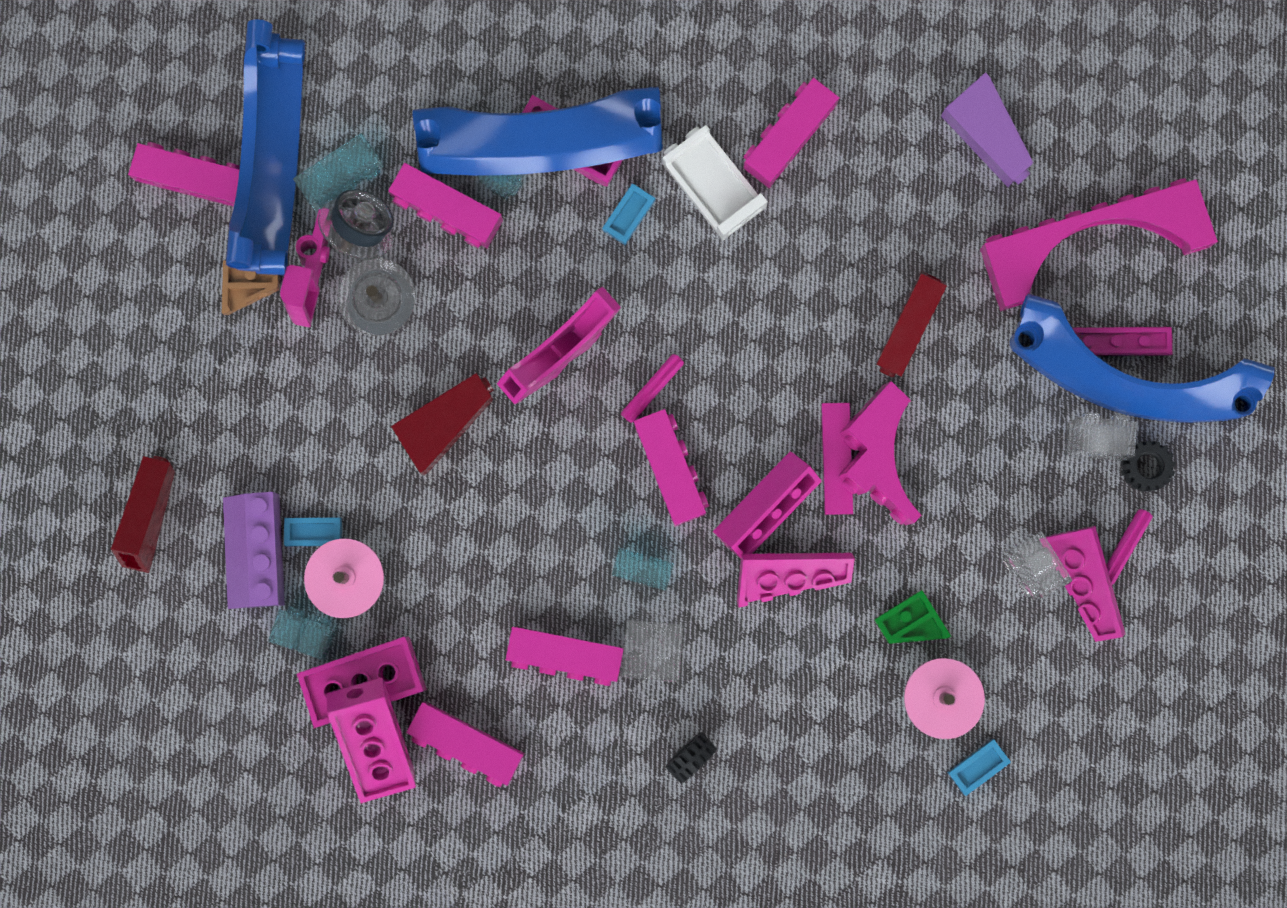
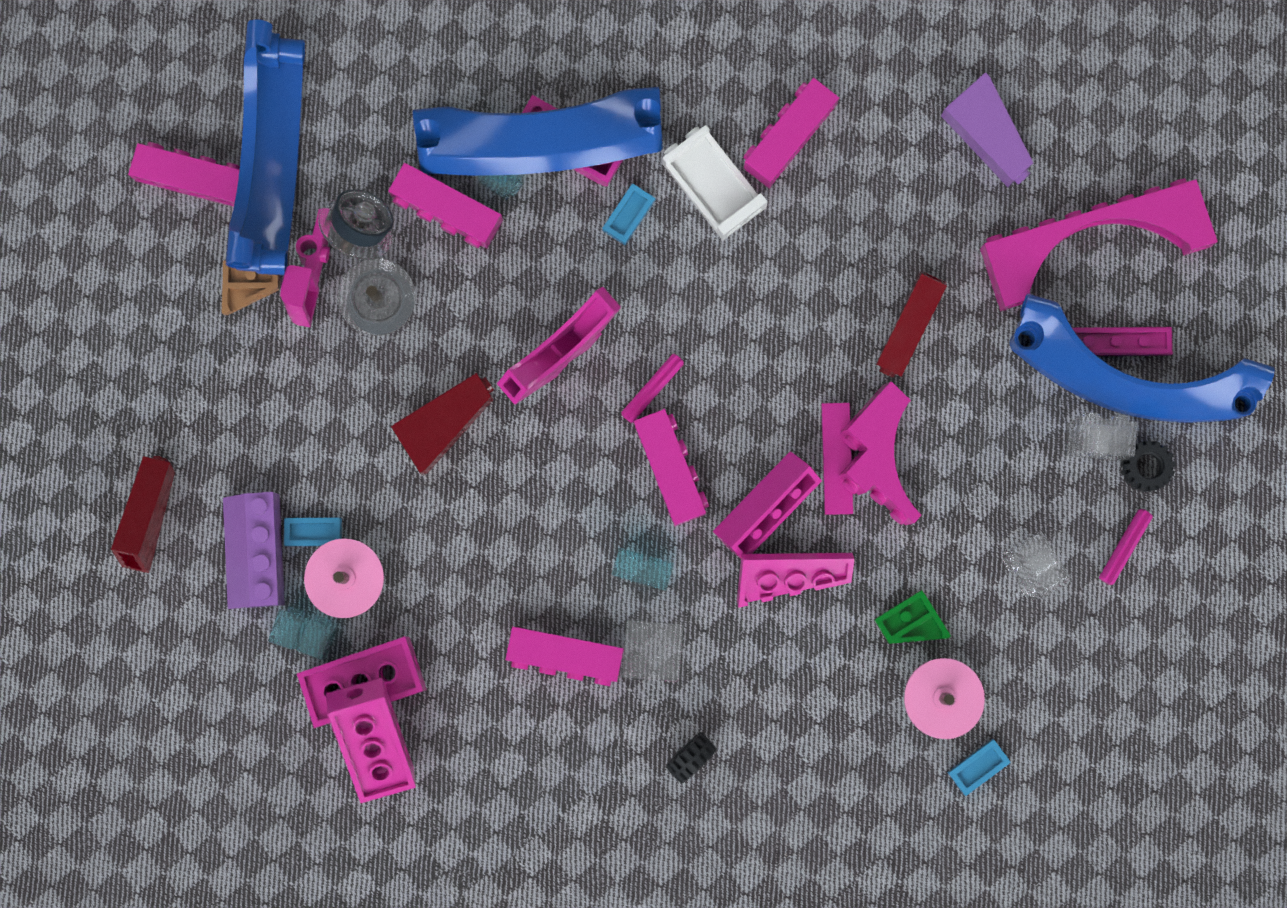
clear light blue brick [293,133,384,212] -> none
dark pink brick [406,701,525,787] -> none
dark pink wing [1039,526,1126,642] -> none

